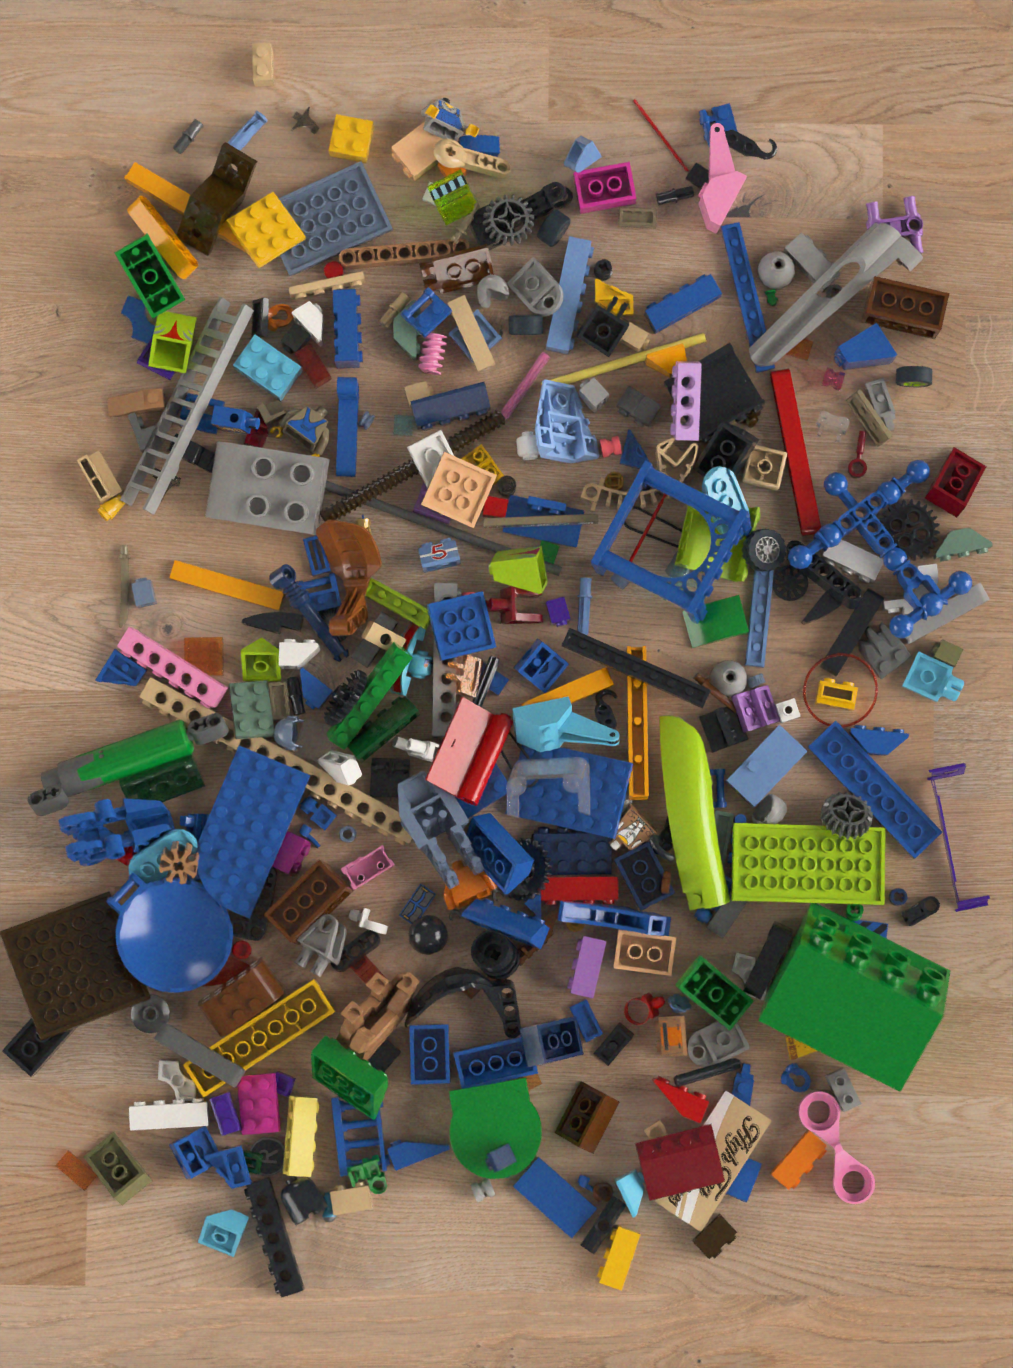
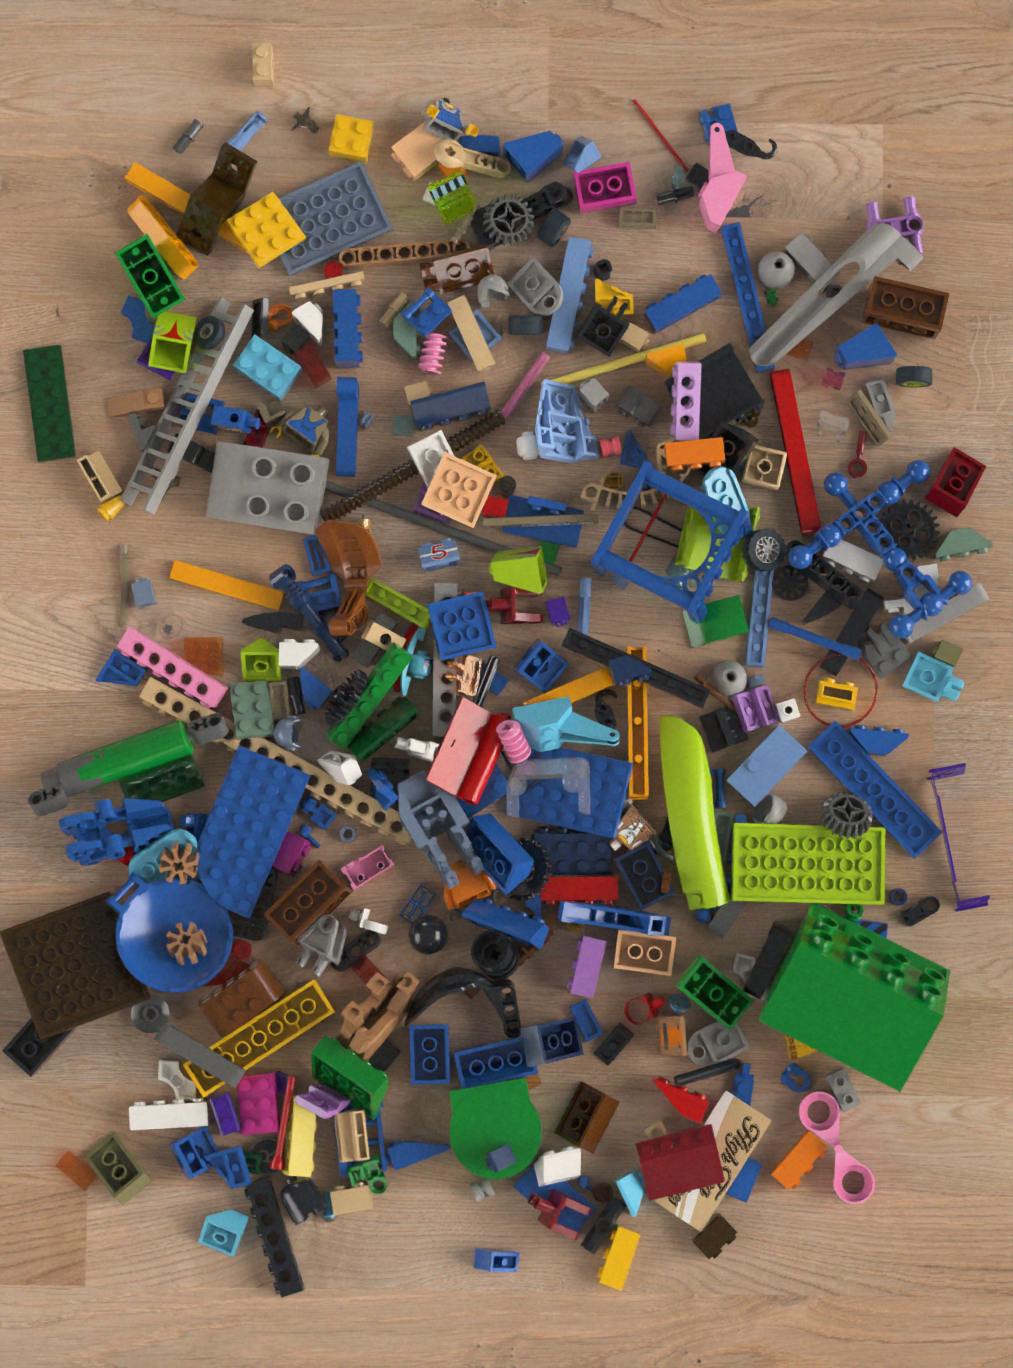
none -> dark green plate [23,345,76,463]
none -> medium nougat gear [166,922,207,965]
none -> black bush [193,316,225,350]
none -> red piece [269,1075,296,1170]
none -> medium lavender slope [295,1083,351,1119]
none -> tan piece [334,1110,370,1162]
none -> blue bracket [366,767,399,811]
none -> blue slope [473,1248,520,1272]
none -> bright pink piece [496,720,531,763]
none -> blue slope [503,131,563,183]
none -> dark red piece [528,1189,592,1240]
none -> white slope [533,1147,581,1187]
none -> dark blue slope [608,655,652,687]
none -> orange brick [664,437,725,471]
none -> clear light blue plate [672,165,685,189]
none -> blue piece [768,617,862,660]

